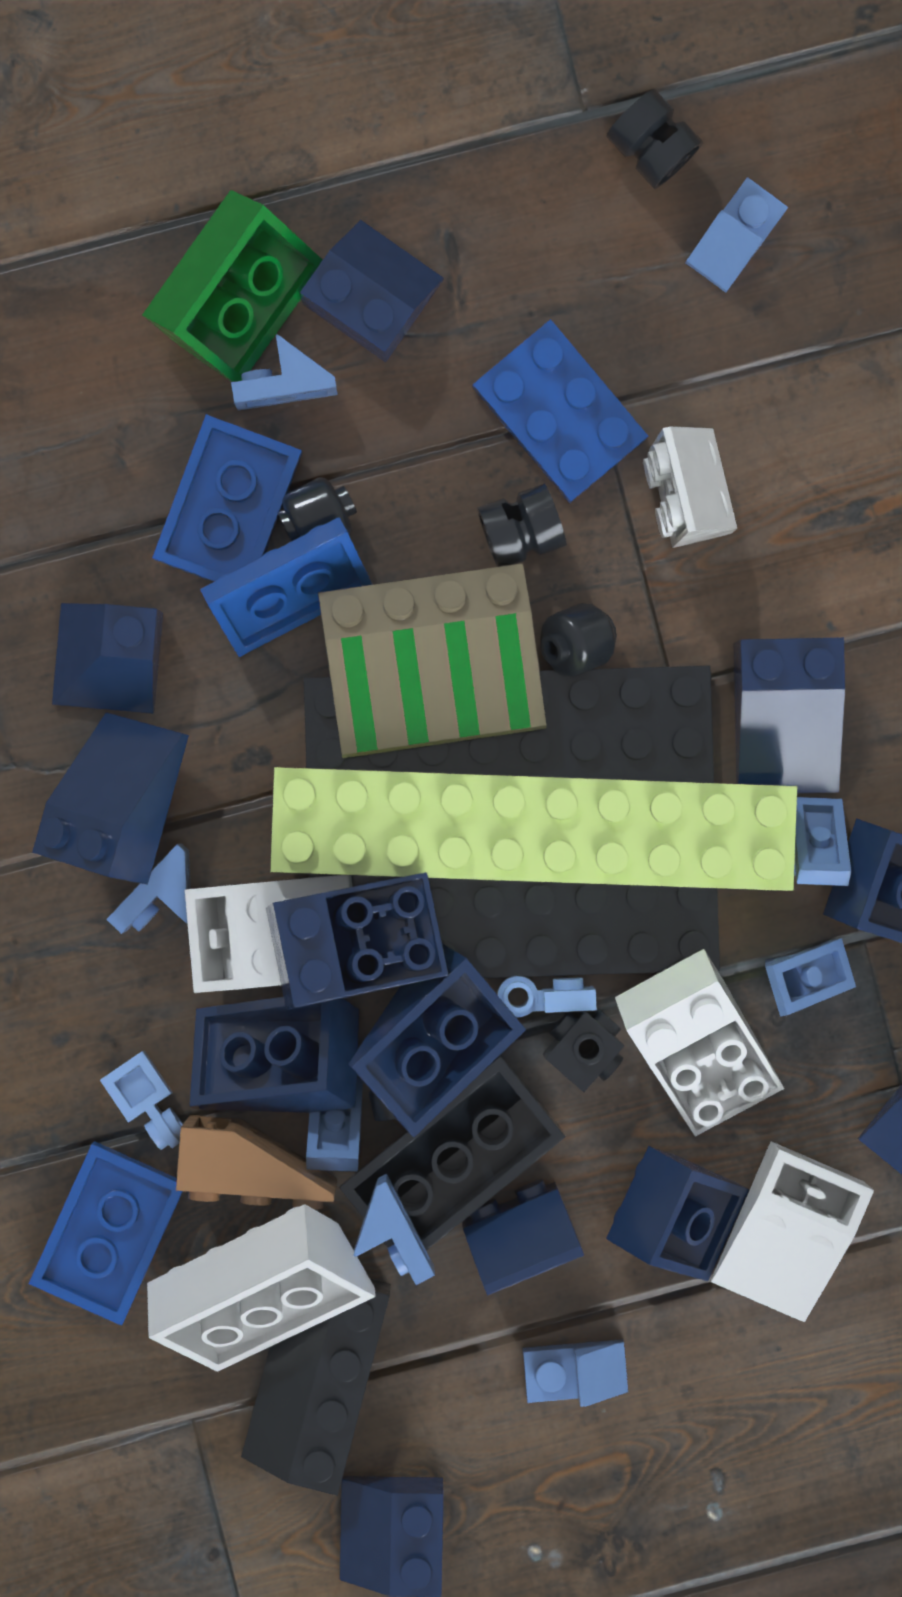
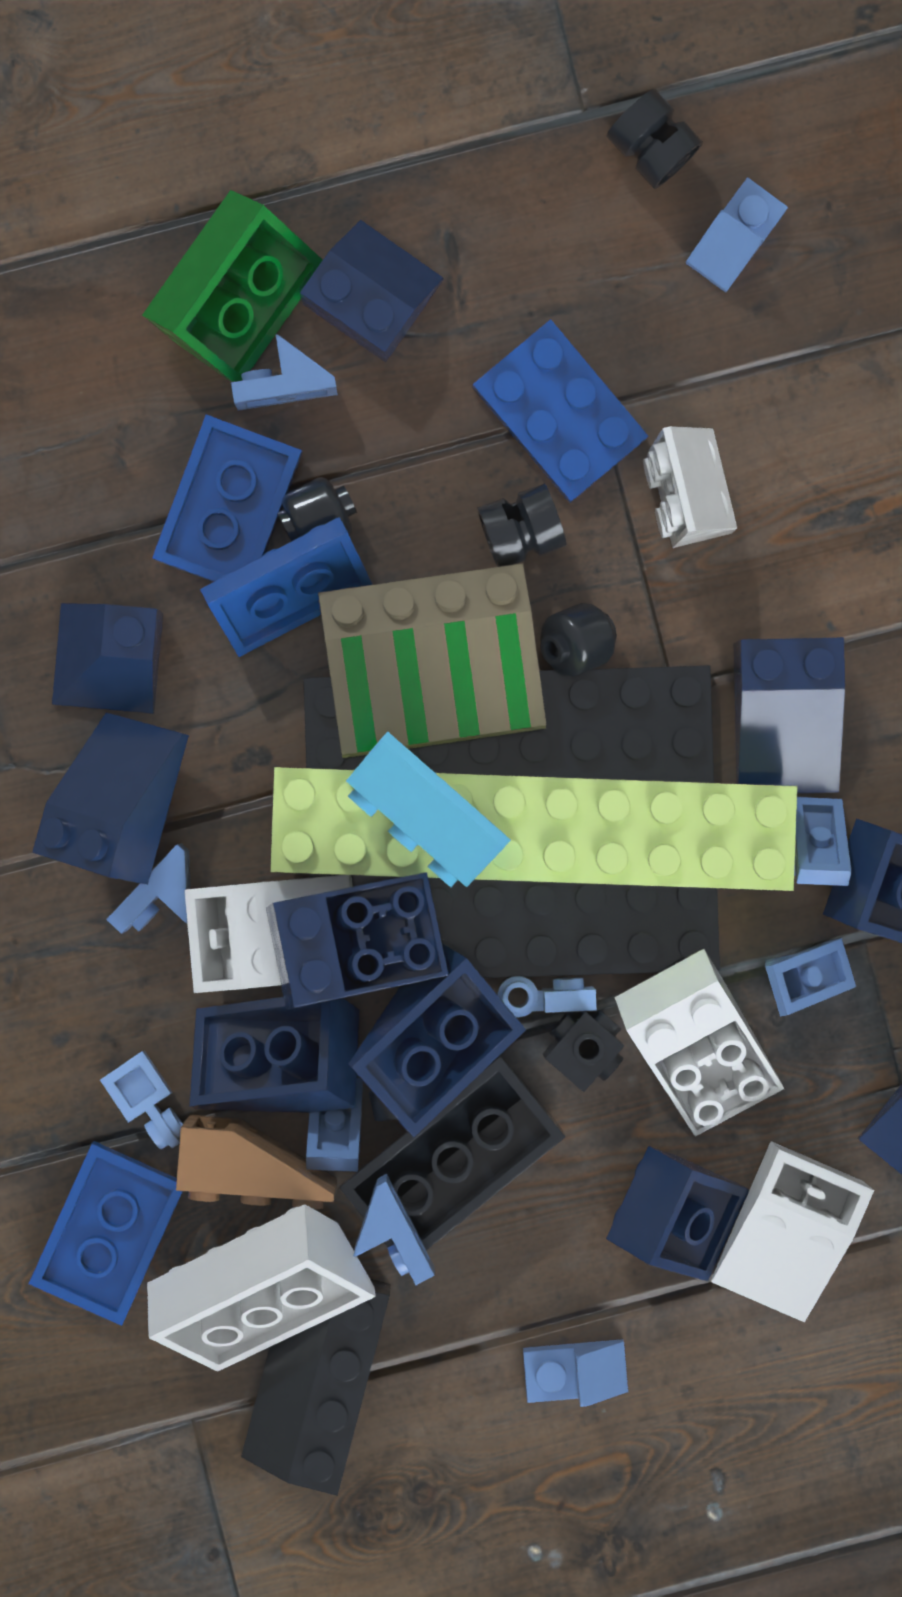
dark blue slope [340,1476,443,1597] -> none
dark blue slope [462,1179,584,1296] -> none
none -> medium azure slope [346,731,511,887]

